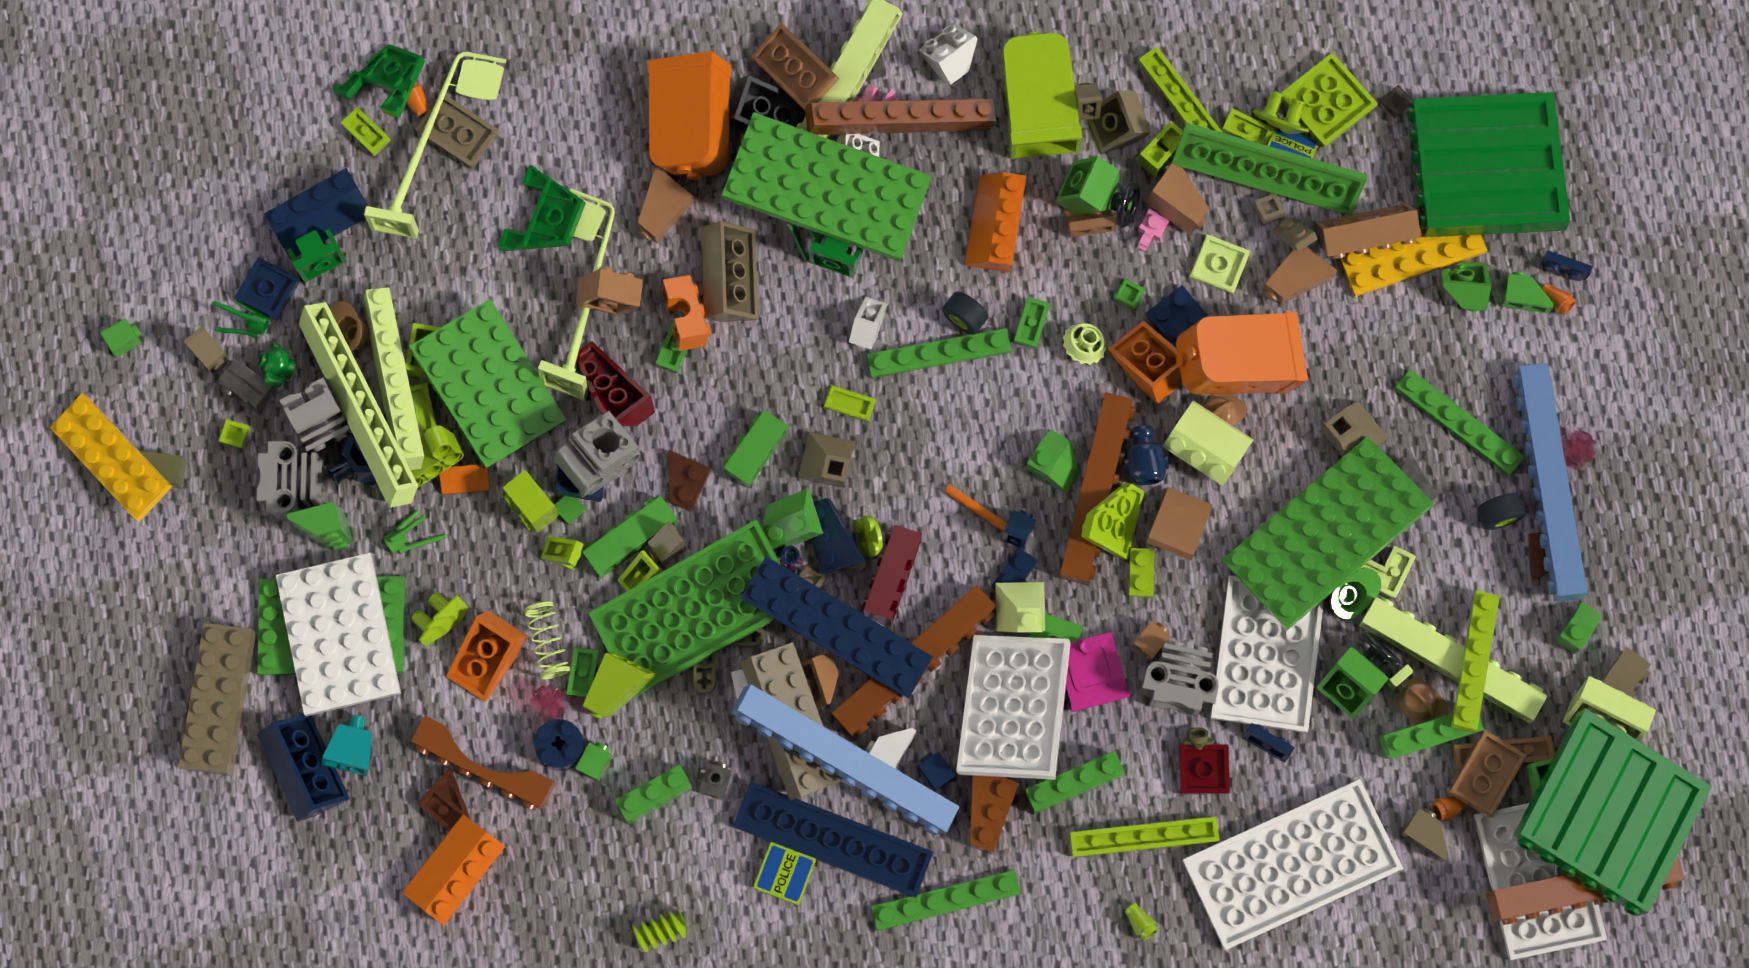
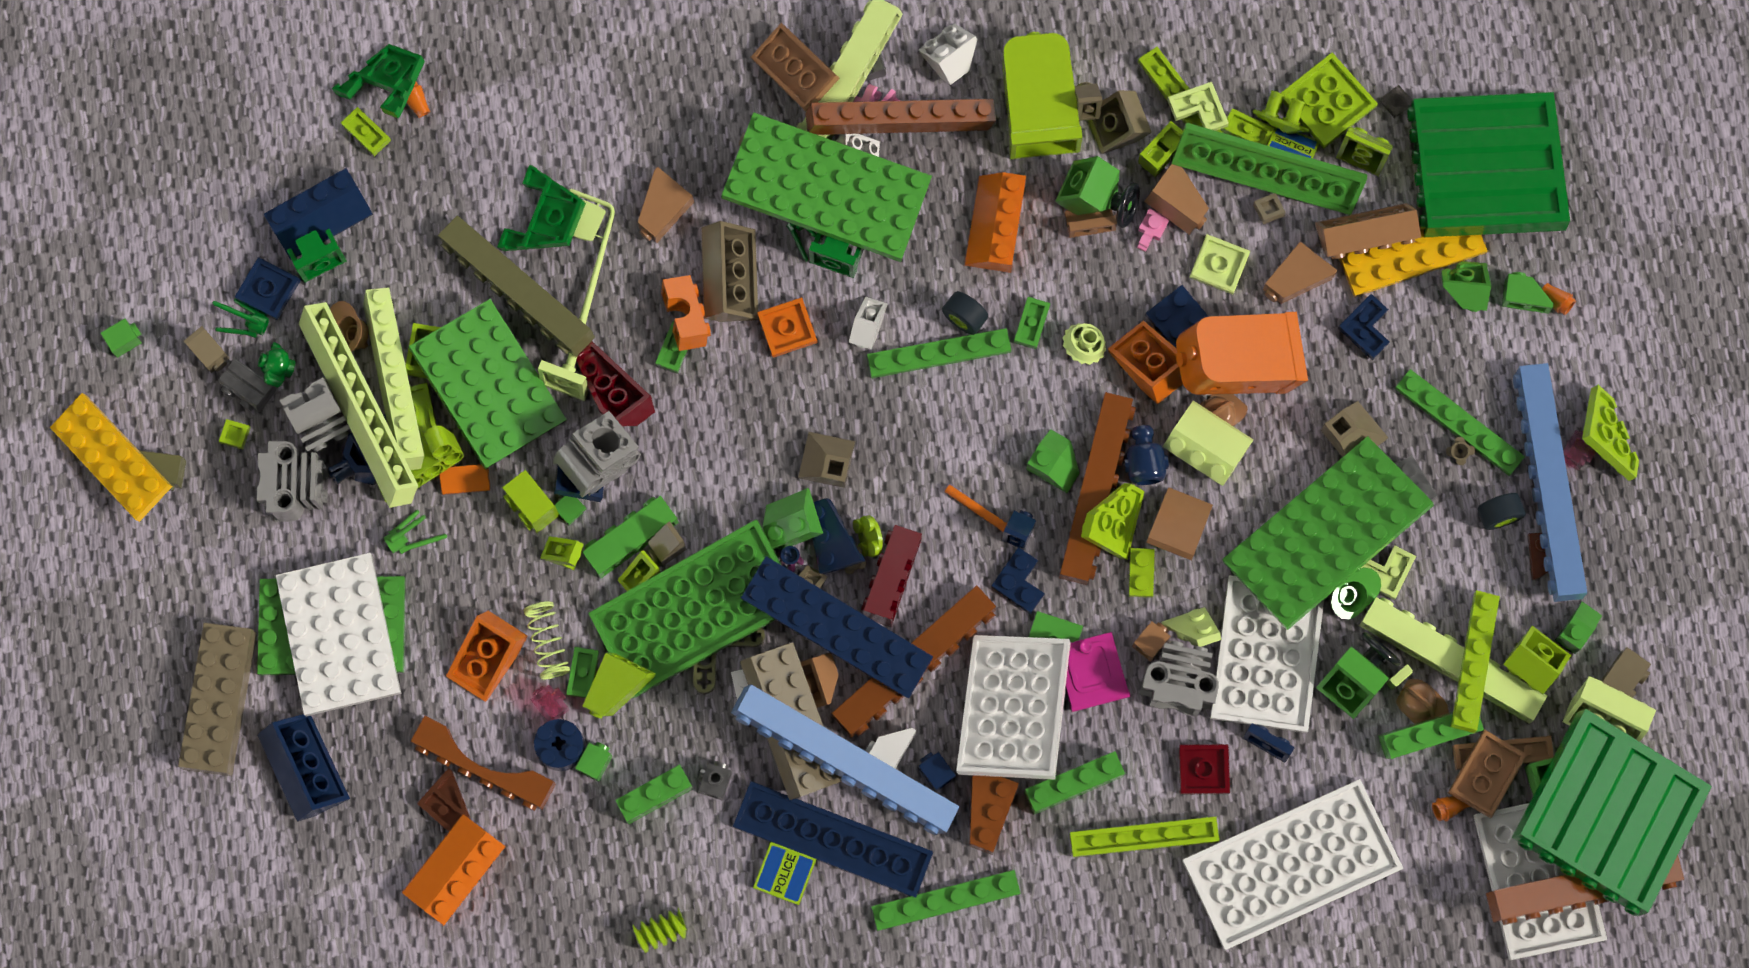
bright green slope [287,501,353,551] -> none
teal torso [321,715,372,777] -> none
yellowish green piece [364,52,506,239] -> none
lime connector [411,592,469,647] -> none
dark tan plate [415,95,500,169] -> none
medium nougat brick [576,267,643,315] -> none
orange piece [648,51,731,180] -> none
copper wing [668,450,712,512] -> none
bright green brick [723,410,788,488] -> none
black slope [729,75,806,131] -> none
lime tile [824,385,876,422] -> none
yellowish green slope [996,582,1045,632] -> none
bright green tile [1113,278,1145,310] -> none
lime cone [1124,903,1159,941] -> none
olive plate [1183,727,1215,750] -> none
dark tan plate [1272,217,1318,252] -> none
dark tan slope [1401,808,1448,862] -> none
dark blue plate [1541,250,1593,281] -> none
none -> olive brick [438,215,595,358]
none -> orange plate [757,297,817,358]
none -> yellowish green wing [1161,607,1222,647]
none -> yellowish green plate [1167,82,1229,131]
none -> lime slope [1336,126,1393,177]
none -> dark blue plate [1338,294,1390,360]
none -> dark tan plate [1446,437,1475,465]
none -> lime brick [1503,626,1571,695]
none -> lime plate [1582,384,1639,481]

